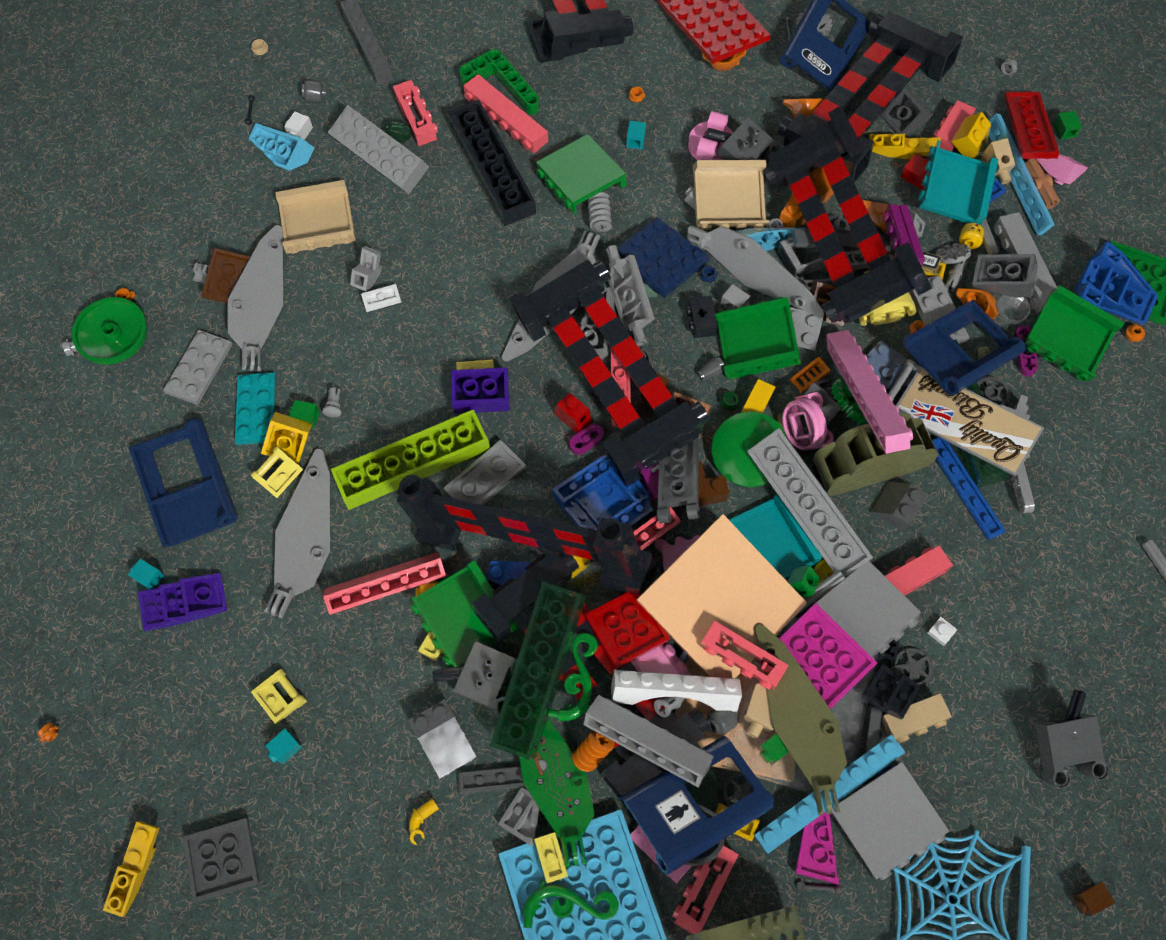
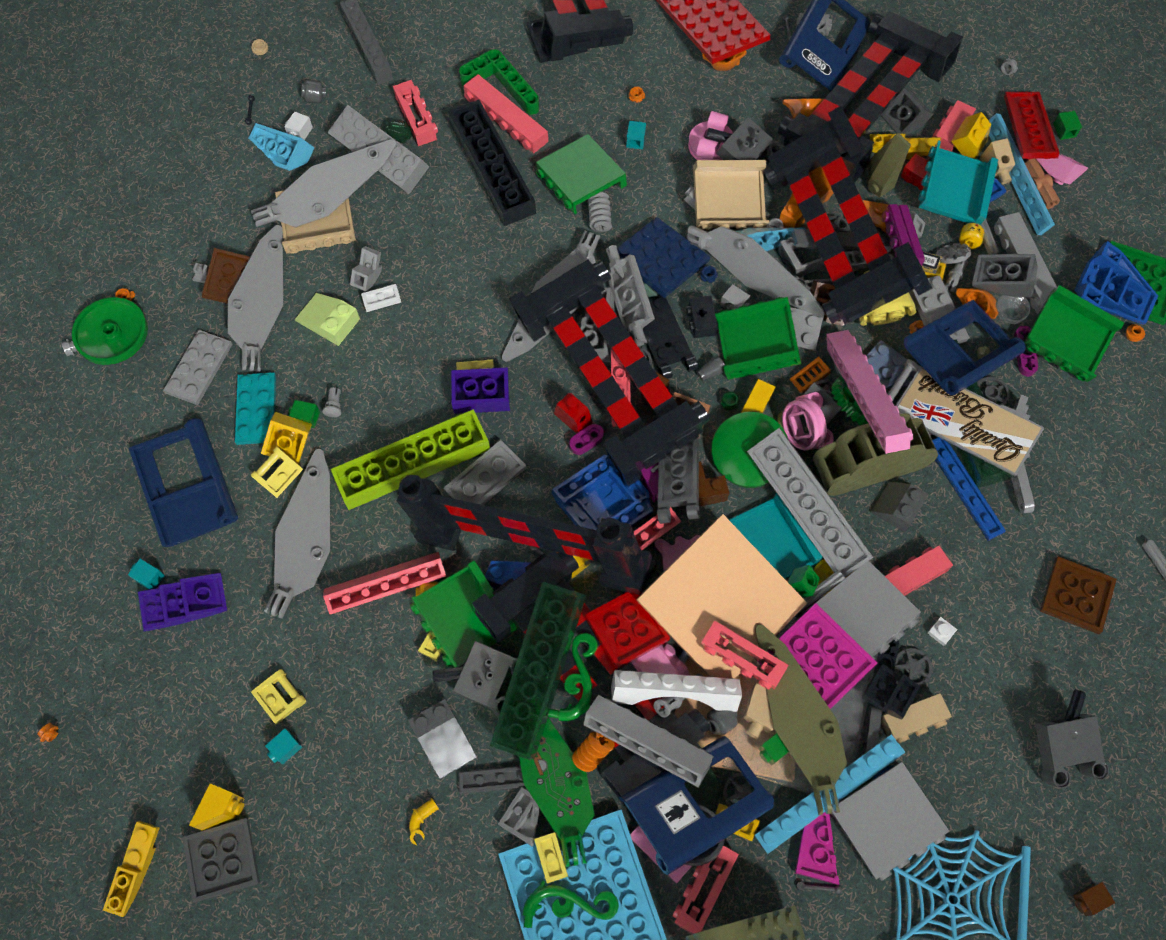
none -> yellow slope [189,784,244,831]
none -> light grey wing [251,139,397,227]
none -> yellowish green slope [295,293,360,346]
none -> black hinge [643,296,698,379]
none -> olive wedge [867,133,911,198]
none -> reddish brown plate [1040,557,1117,634]

